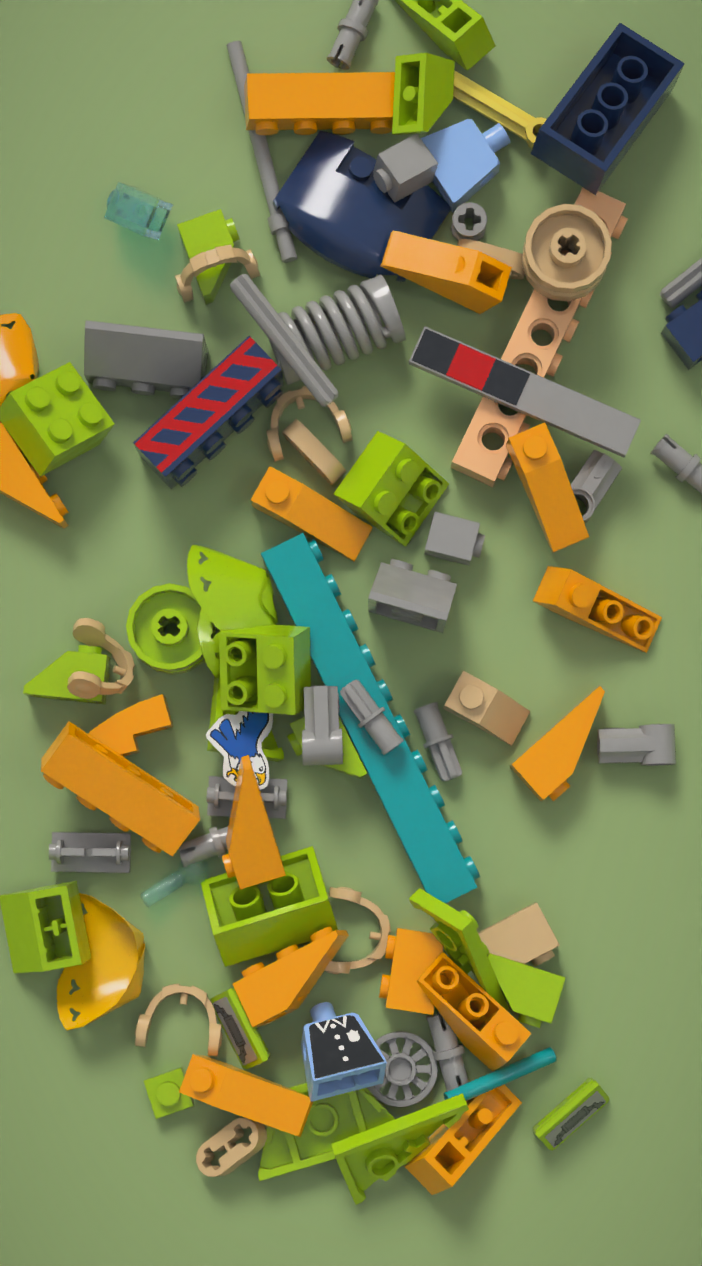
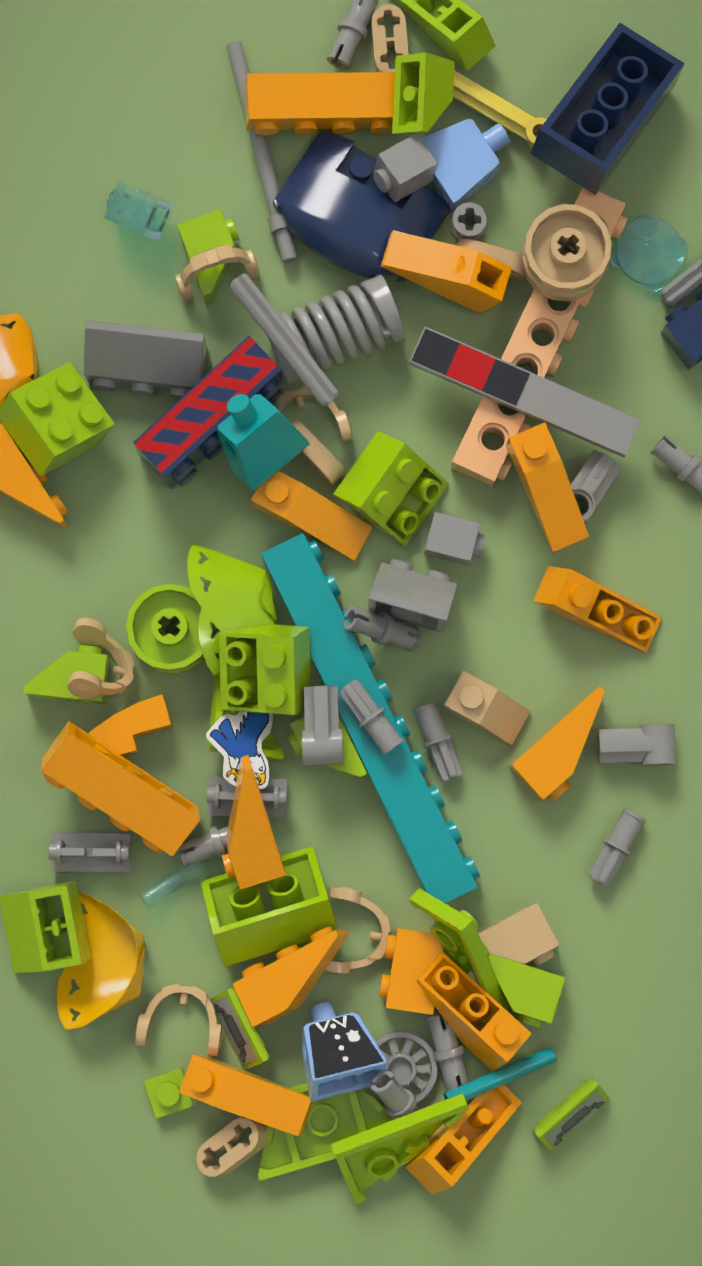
none -> teal torso [217,394,310,491]
none -> light grey pin [343,605,422,652]
none -> tan beam [371,4,409,72]
none -> light grey pin [371,1070,420,1120]
none -> light grey axle [589,808,646,886]
none -> clear light blue piece [611,215,688,292]

